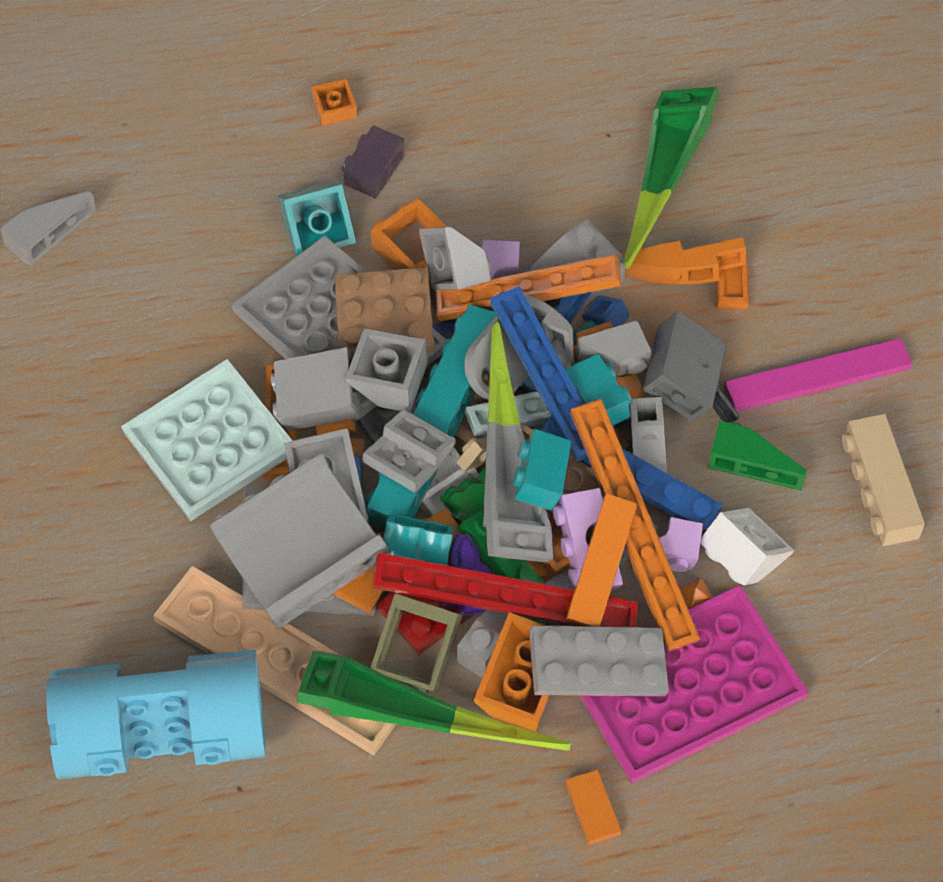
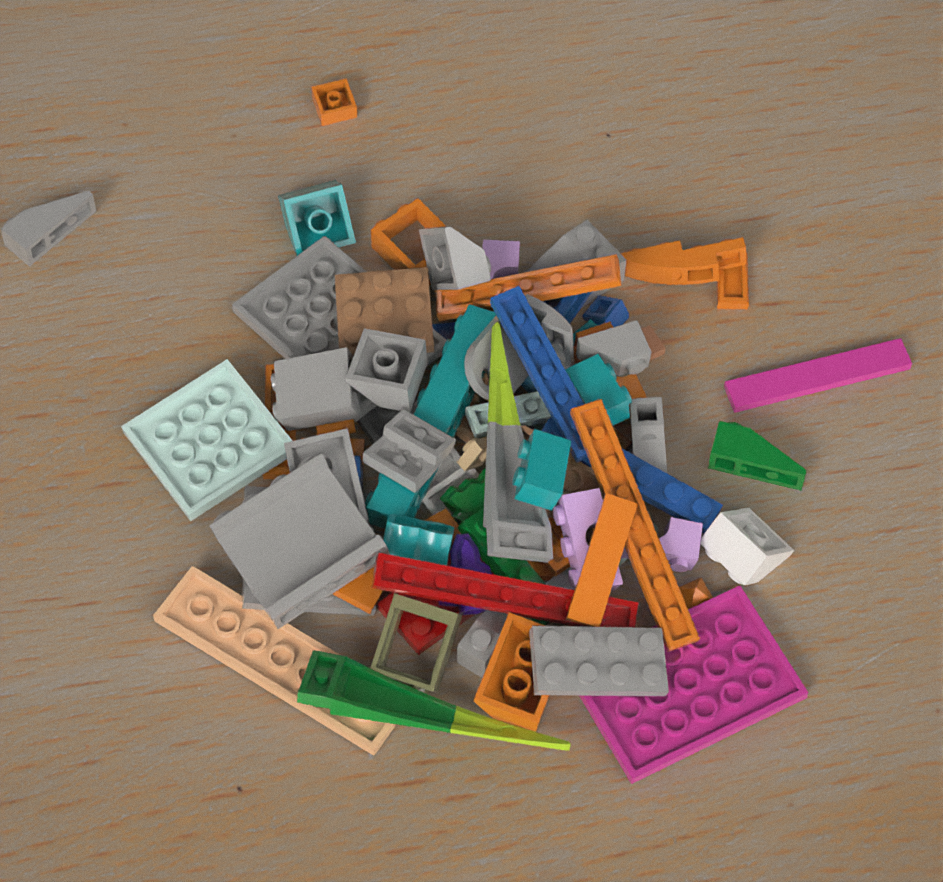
medium azure cylinder [46,649,266,779] -> none
clear purple brick [342,125,405,199] -> none
orange tile [565,769,621,845] -> none
green plate [623,87,719,270] -> none
dark grey piece [643,311,740,422] -> none
tan brick [842,414,925,546] -> none

